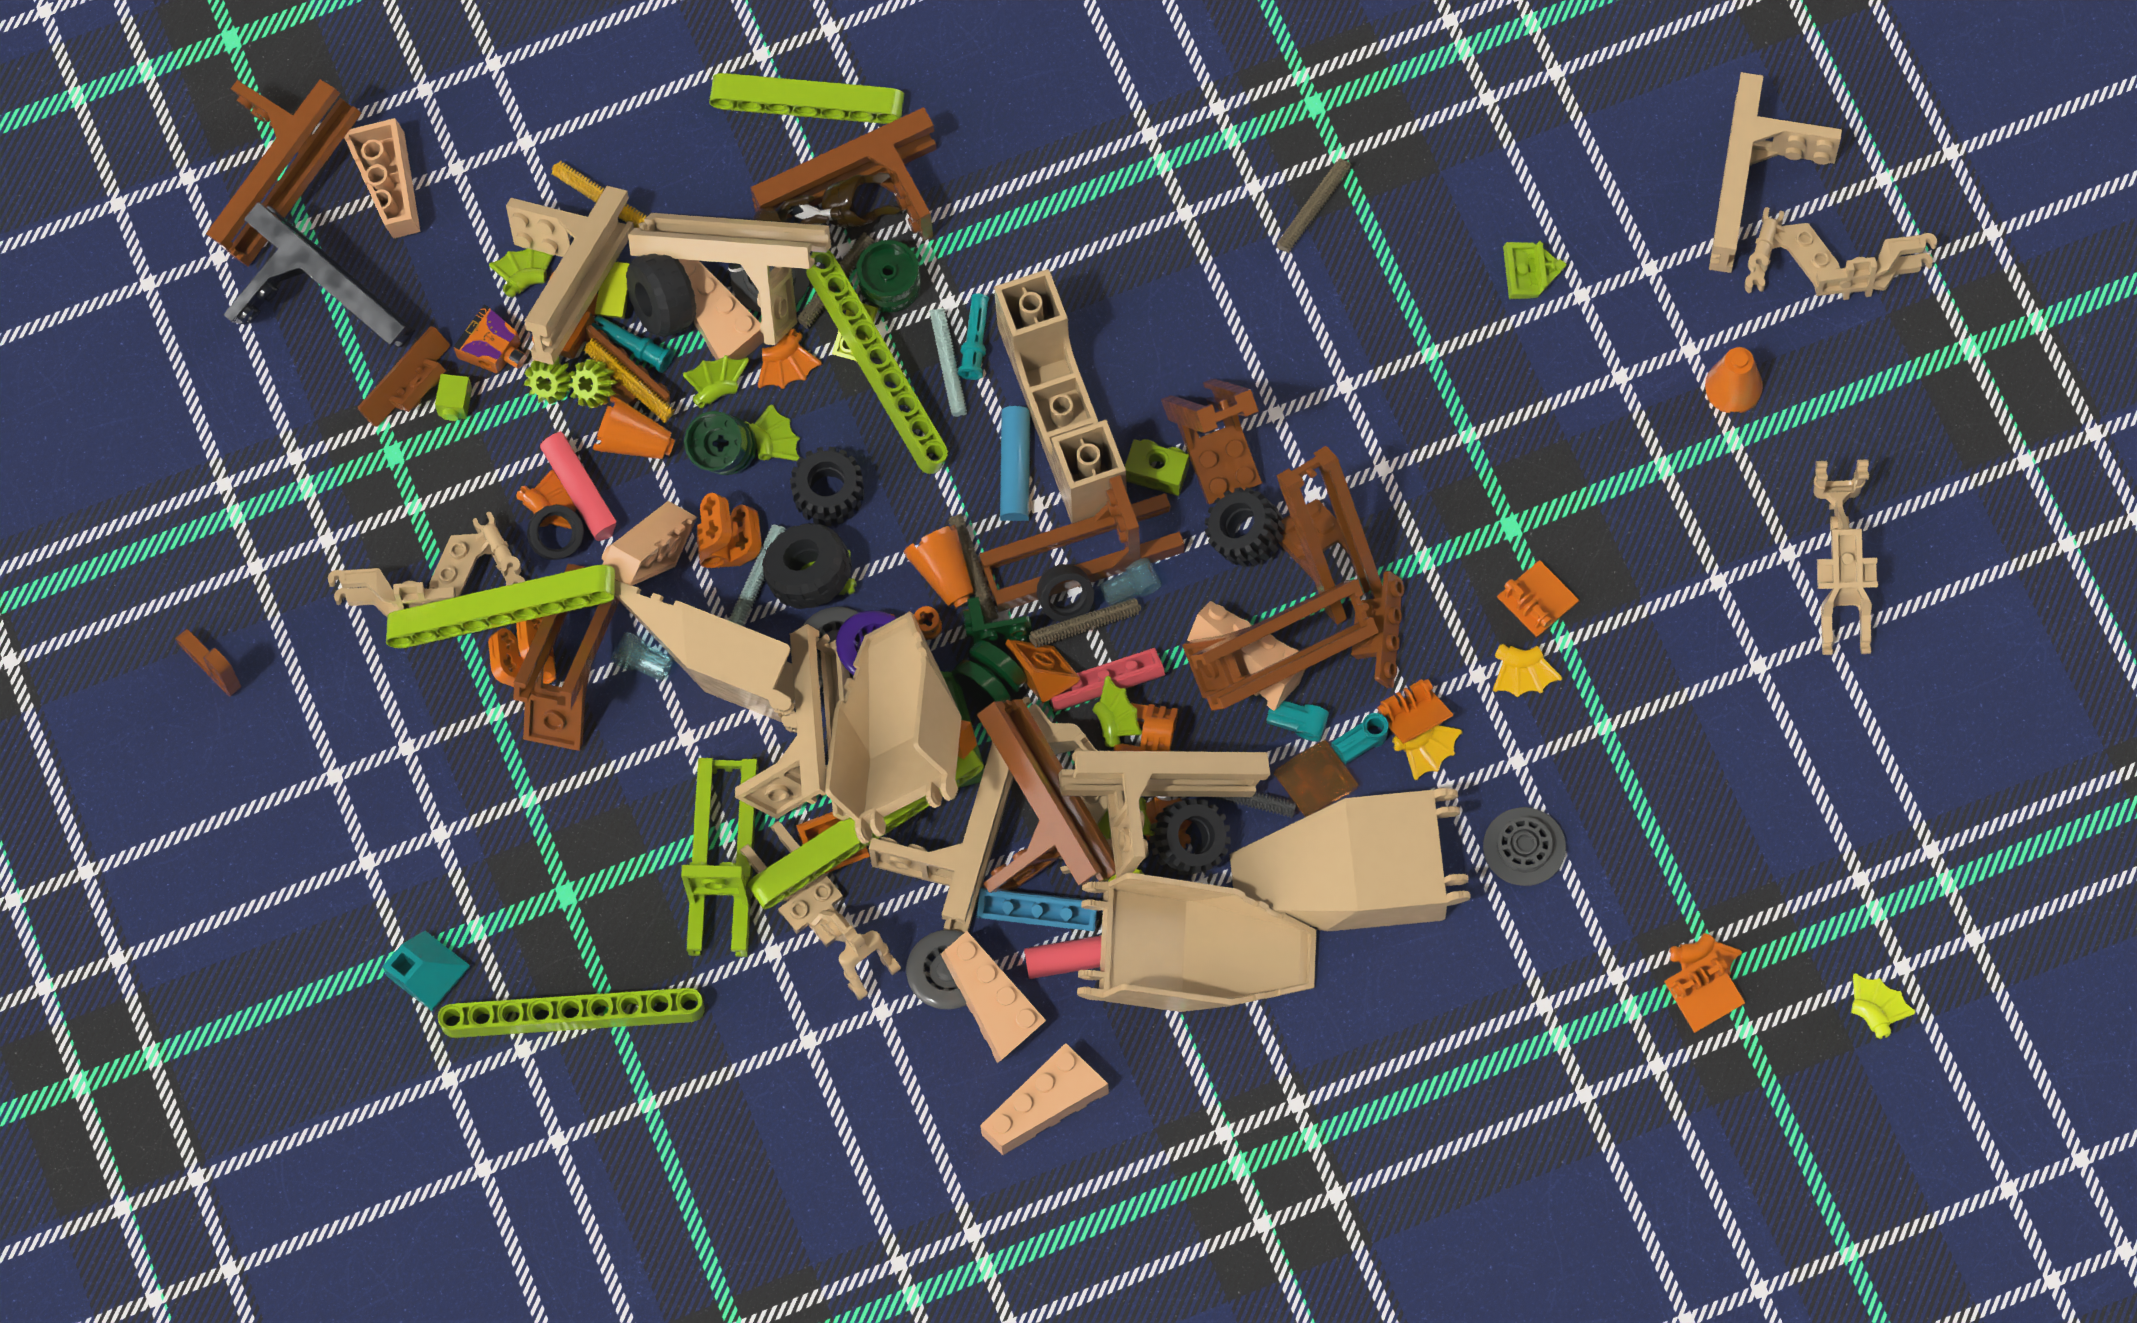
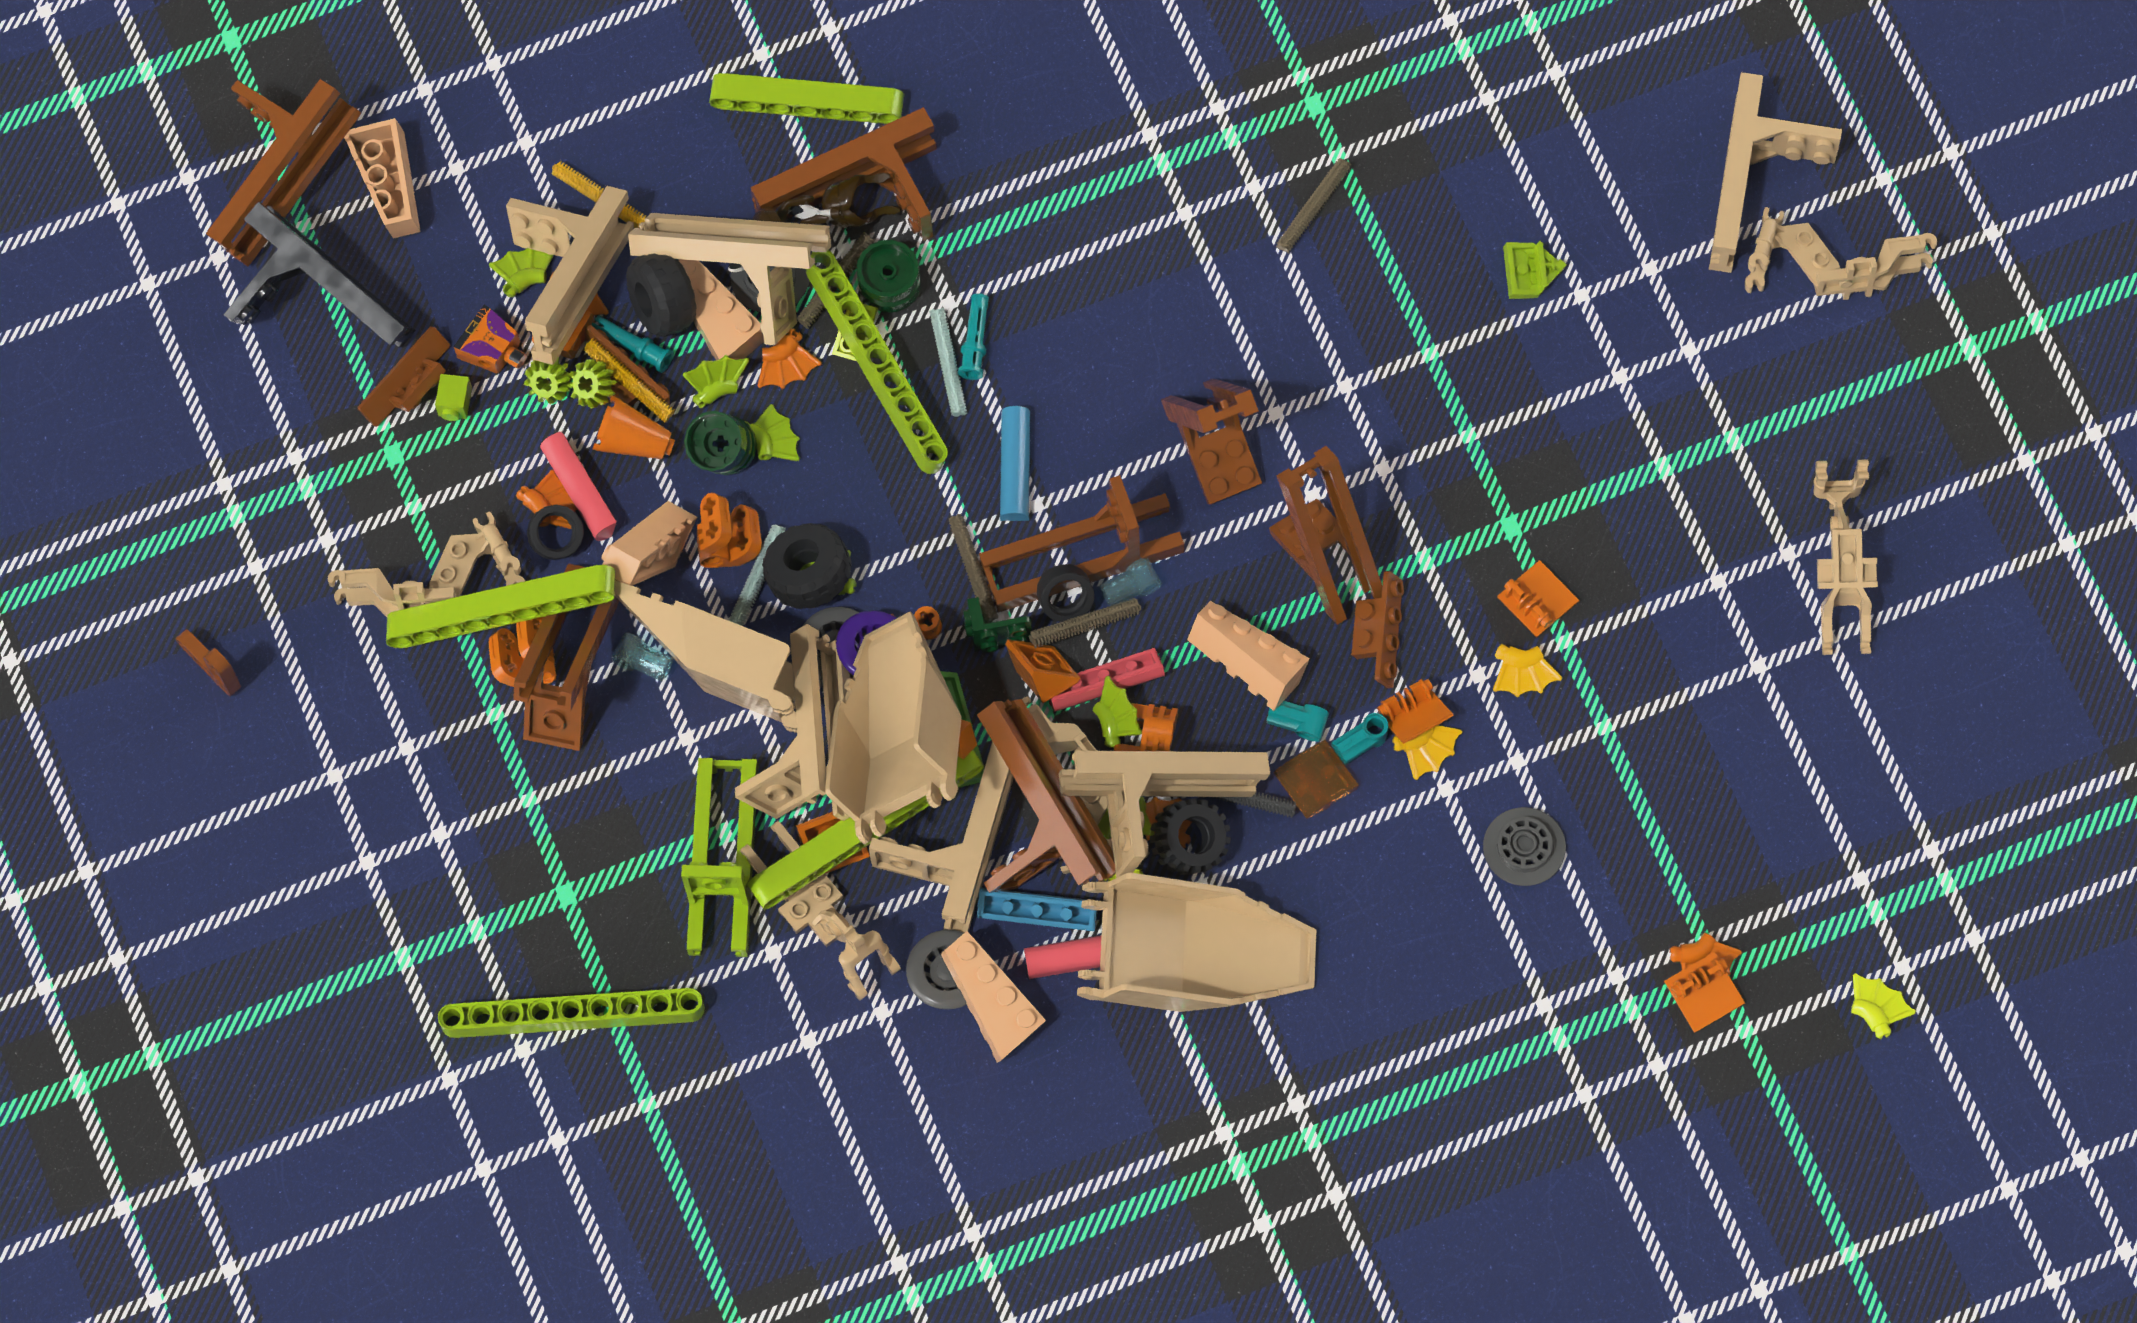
teal slope [382,931,470,1012] -> none
neon yellow slope [595,262,630,319] -> none
black tyre [790,446,864,526] -> none
orange cone [903,525,974,609] -> none
dark green wheel [952,640,1027,707] -> none
light nougat wedge [980,1043,1109,1155] -> none
tan arch [994,269,1127,523] -> none
lime brick [1125,439,1189,496] -> none
dark orange piece [1182,578,1379,710] -> none
black tyre [1205,487,1285,567] -> none
tan windscreen [1230,788,1471,932] -> none
orange cone [1705,347,1763,413] -> none

